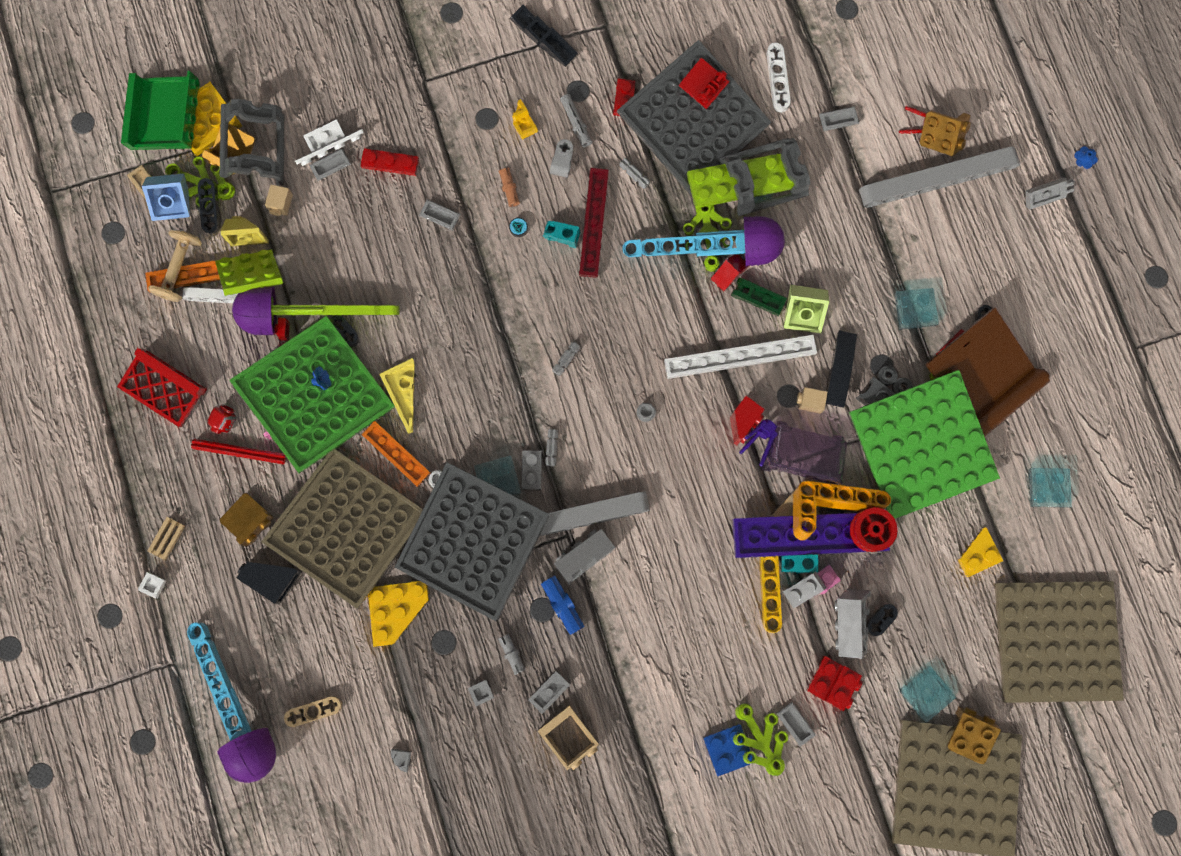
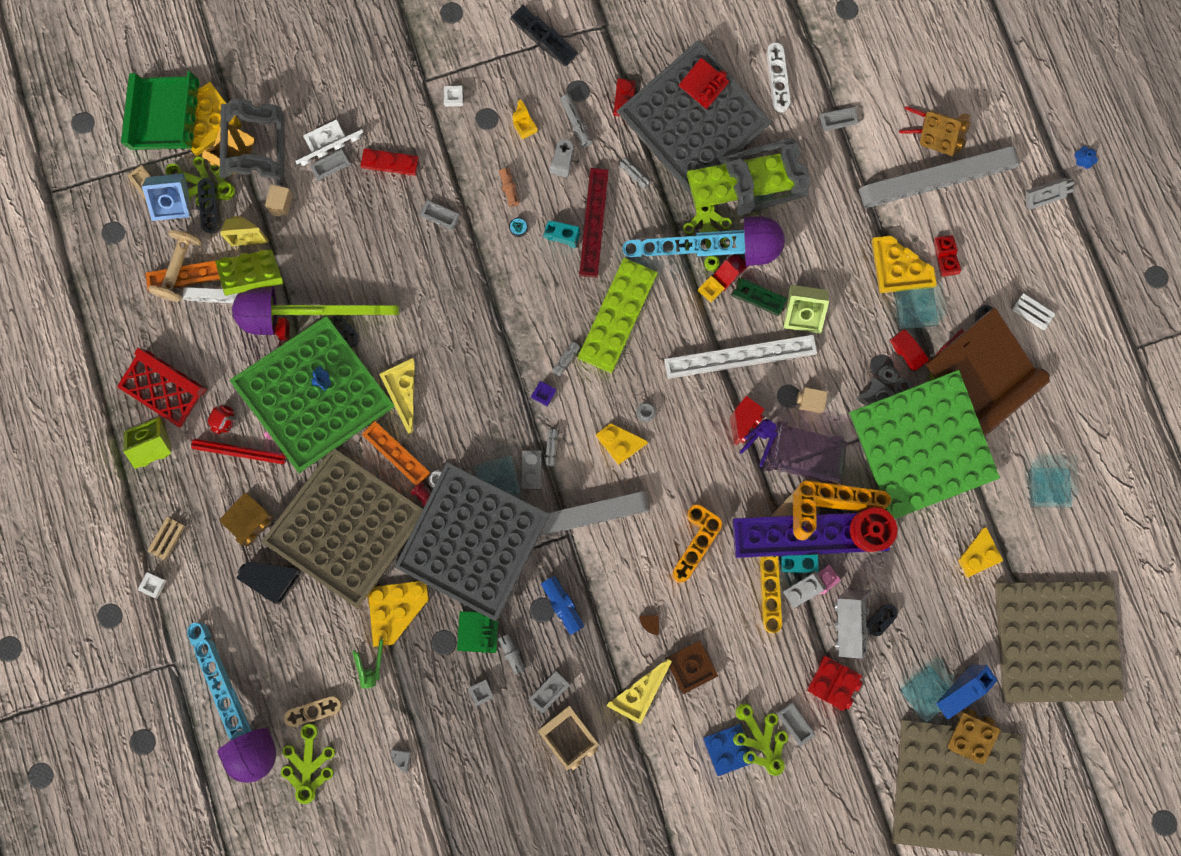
light grey wedge [554,529,616,584] -> none
black slope [826,330,857,408] -> none
none -> lime slope [123,416,171,469]
none -> lime plant [281,724,336,804]
none -> bright green plant [352,639,383,688]
none -> dark red bush [411,481,431,507]
none -> white plate [444,86,463,107]
none -> green hinge [457,611,498,653]
none -> dark purple plate [531,381,557,407]
none -> lime plate [578,258,658,374]
none -> yellow wing [595,423,648,466]
none -> light yellow wing [607,659,672,724]
none -> reddish brown tile [639,616,659,635]
none -> reddish brown plate [665,640,718,694]
none -> light orange beam [672,505,722,583]
none -> yellow plate [698,276,725,303]
none -> yellow plate [871,236,937,294]
none -> red slope [889,329,929,371]
none -> red slope [934,235,961,277]
none -> blue slope [936,665,998,719]
none -> white tile [1012,293,1055,330]

